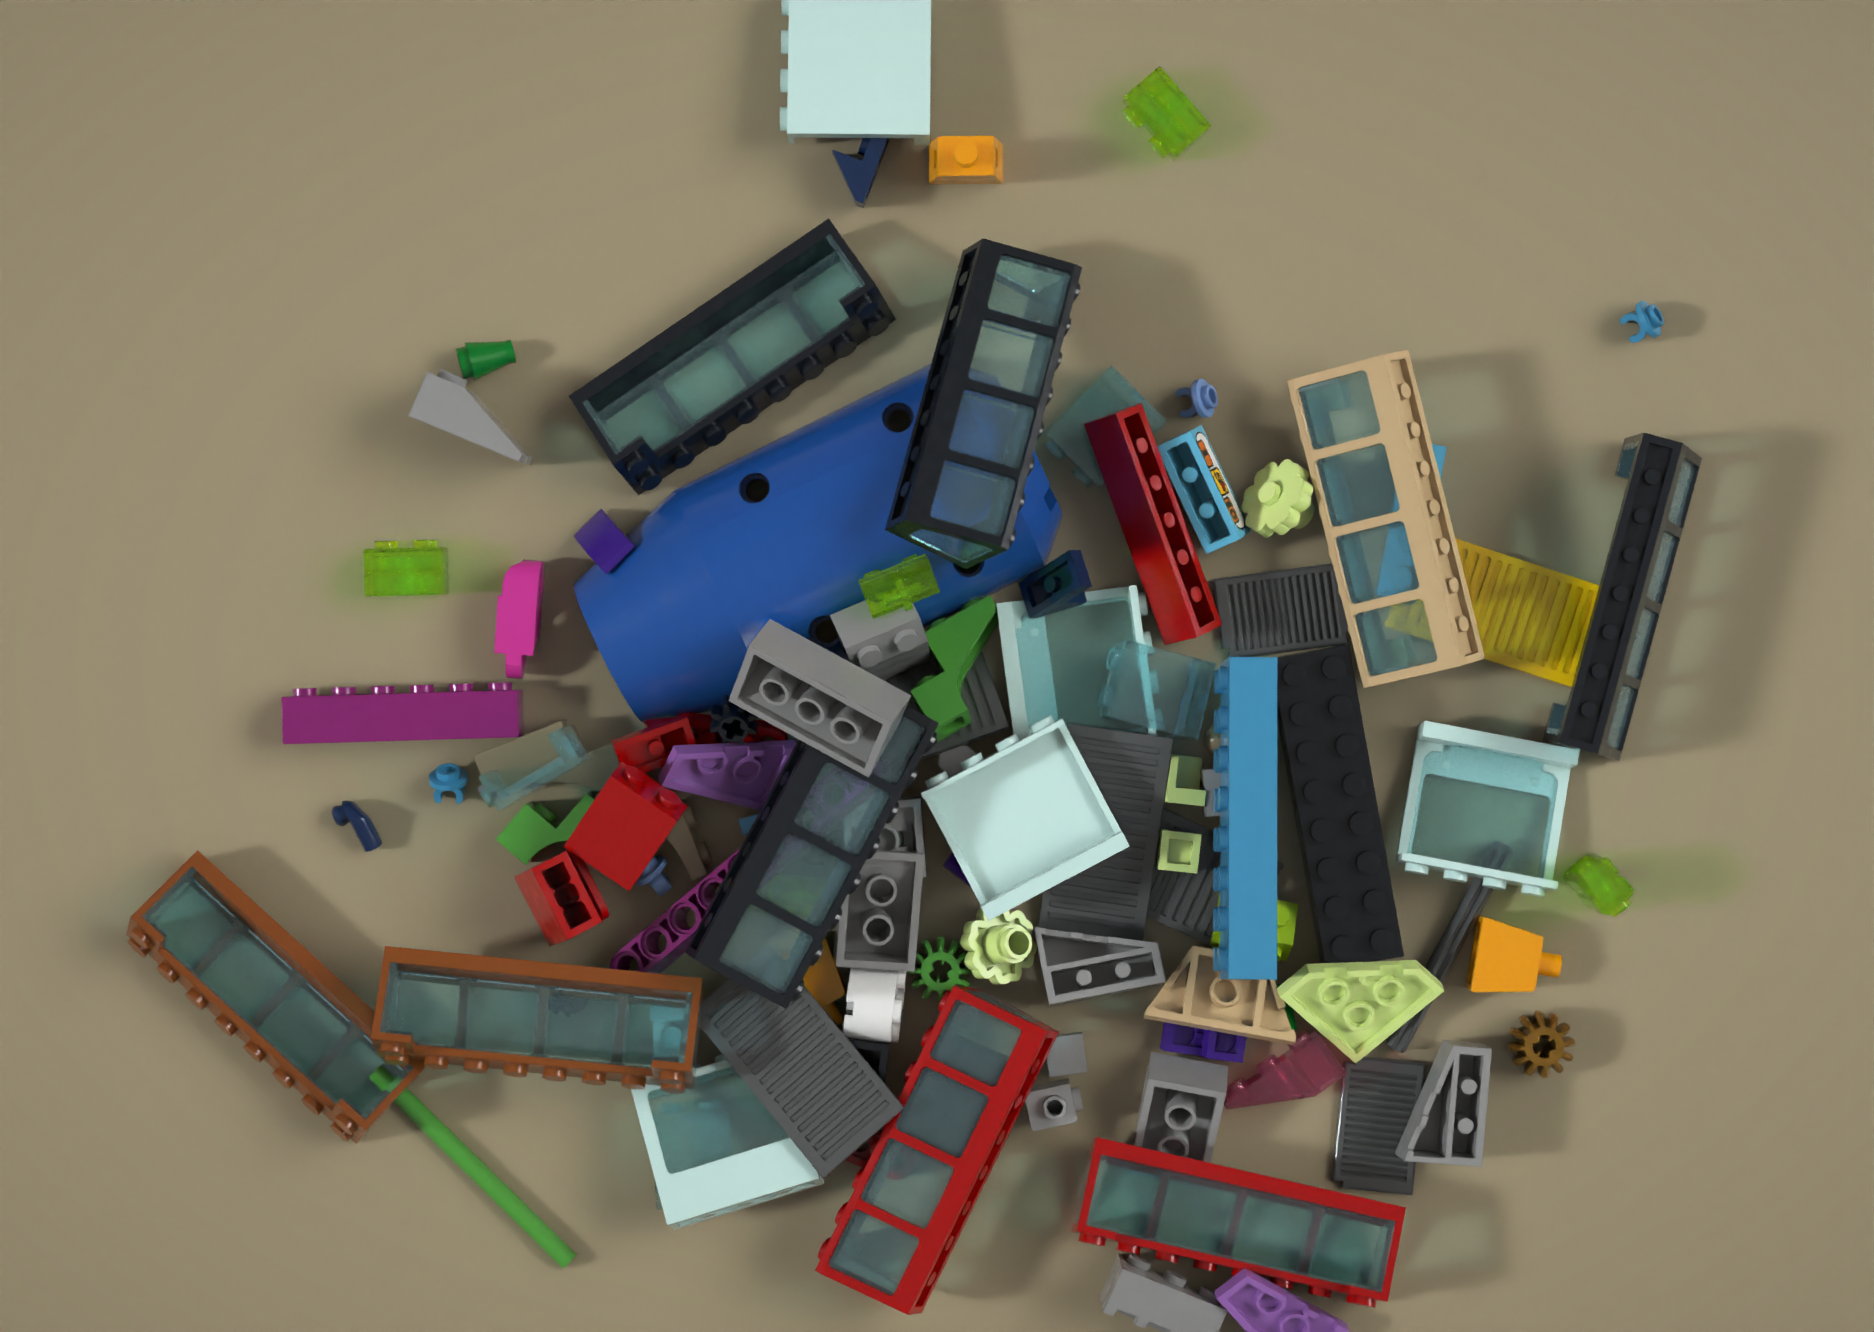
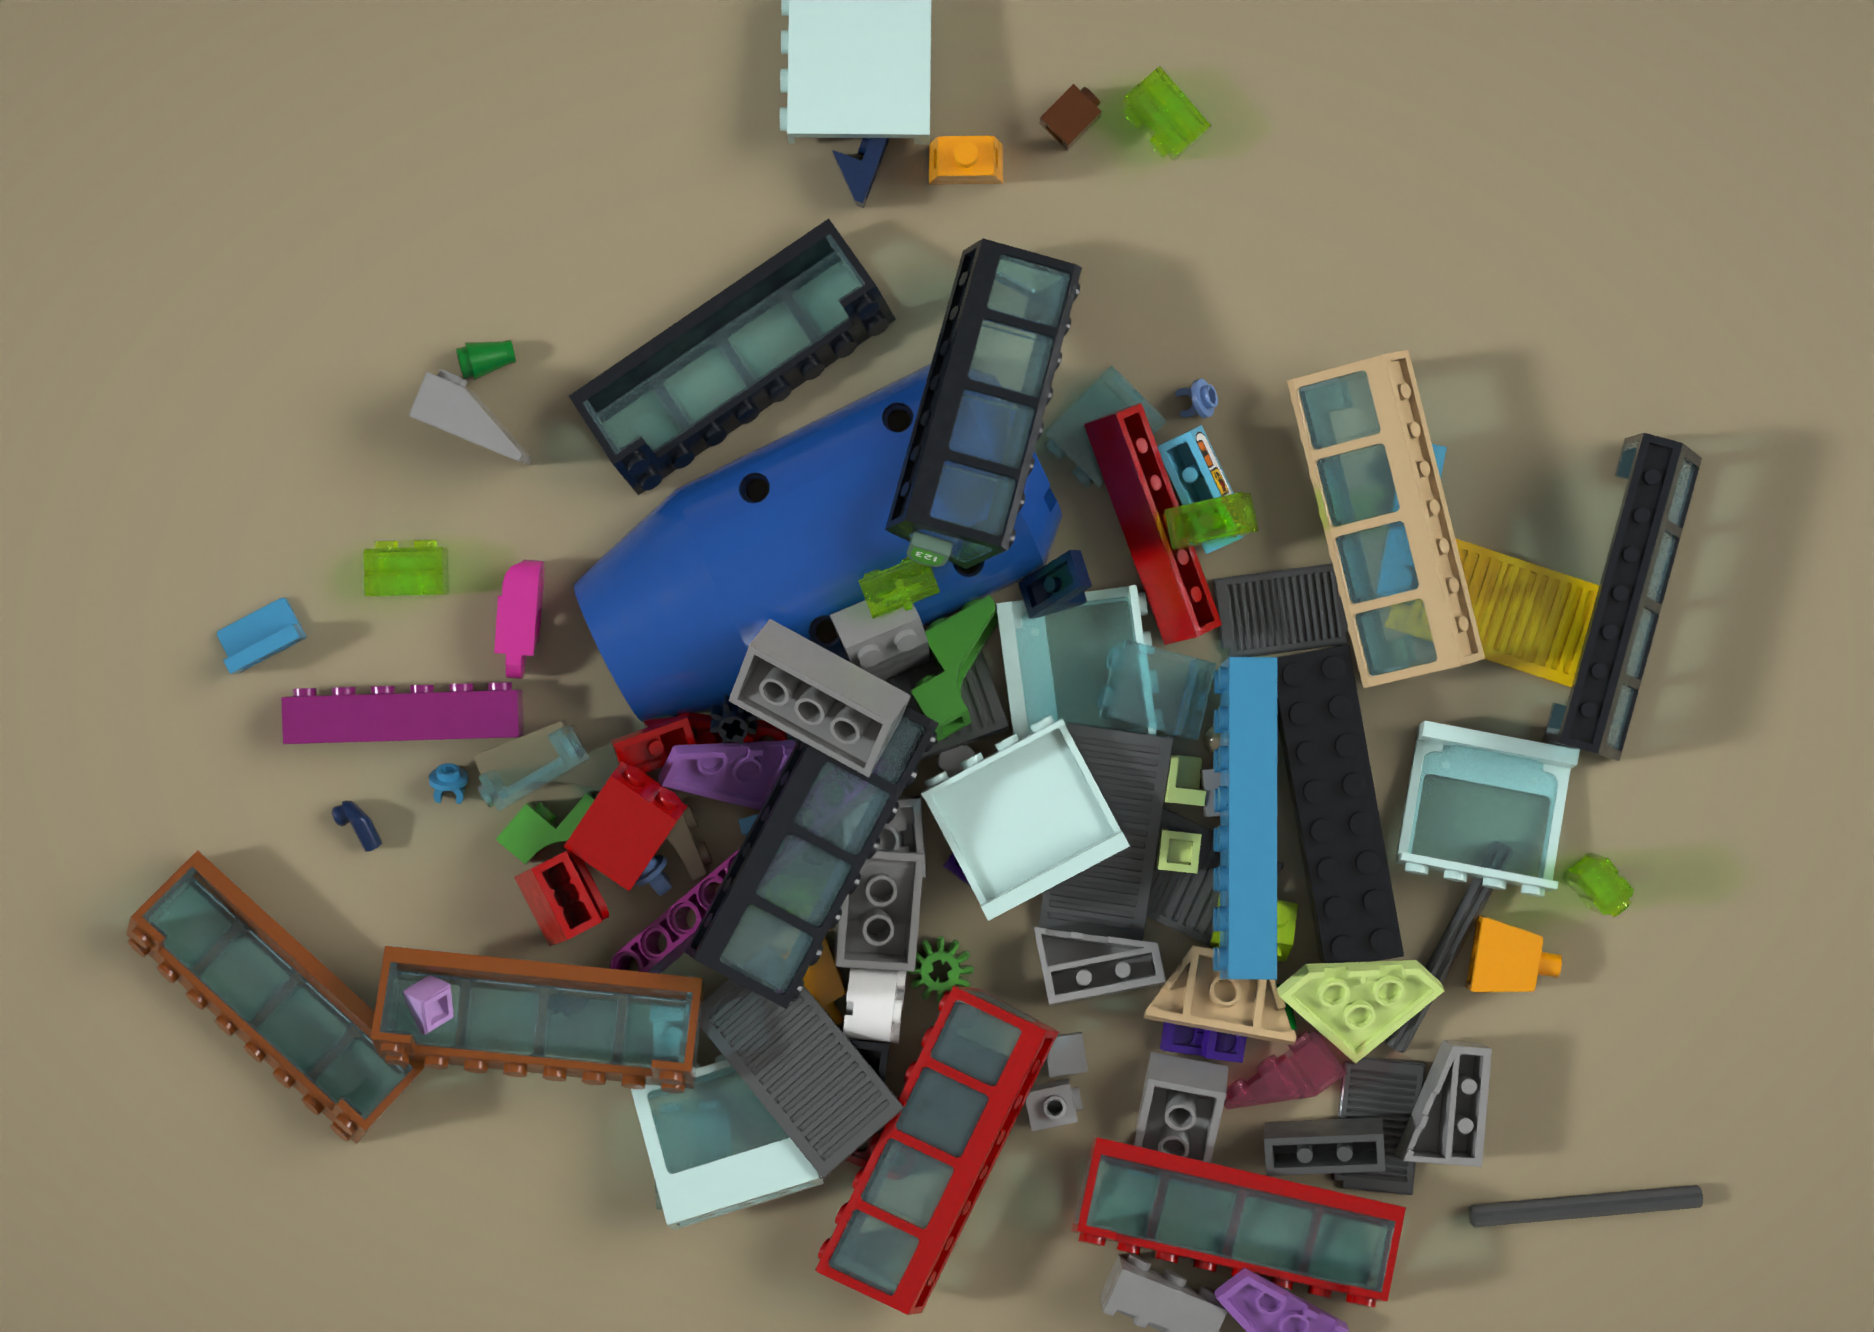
bright green piece [369,1064,577,1268] -> none
dark purple slope [574,509,635,574] -> none
yellowish green plant [960,908,1037,985] -> none
yellowish green plant [1241,459,1314,538] -> none
pearl gold gear [1507,1010,1576,1078] -> none
dark azure plate [1619,300,1664,343] -> none
none -> dark azure panel [217,598,307,674]
none -> lavender slope [403,975,454,1035]
none -> sand green tile [907,531,953,567]
none -> reddish brown brick [1039,84,1102,151]
none -> clear neon green brick [1165,492,1259,549]
none -> dark grey brick [1264,1117,1386,1176]
none -> dark grey axle [1469,1185,1703,1227]

